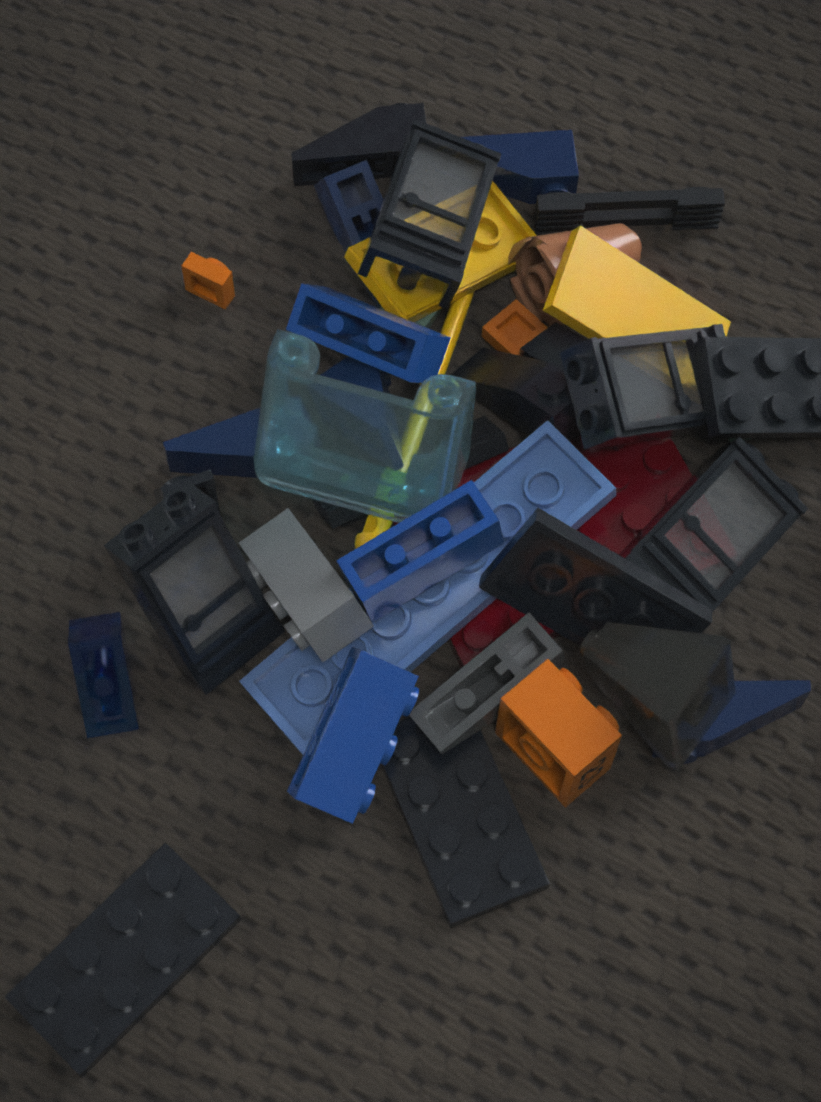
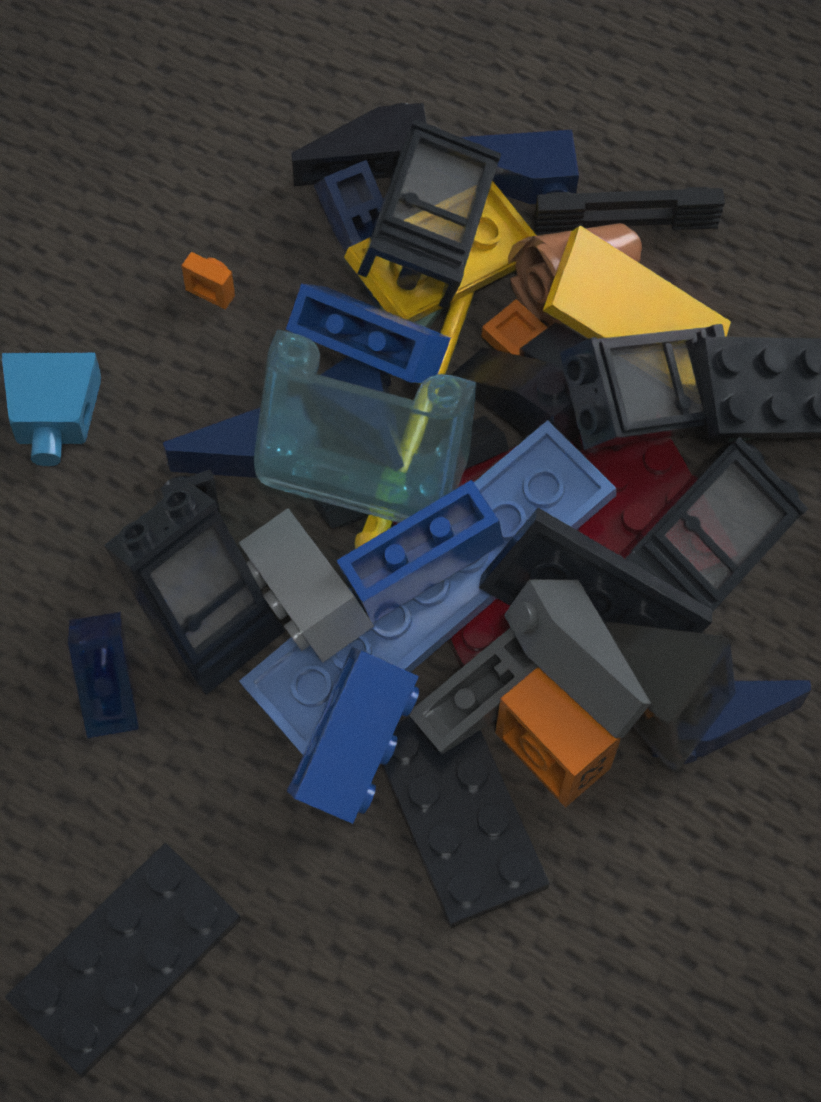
none -> dark azure torso [2,353,101,466]
none -> dark grey slope [504,580,651,738]

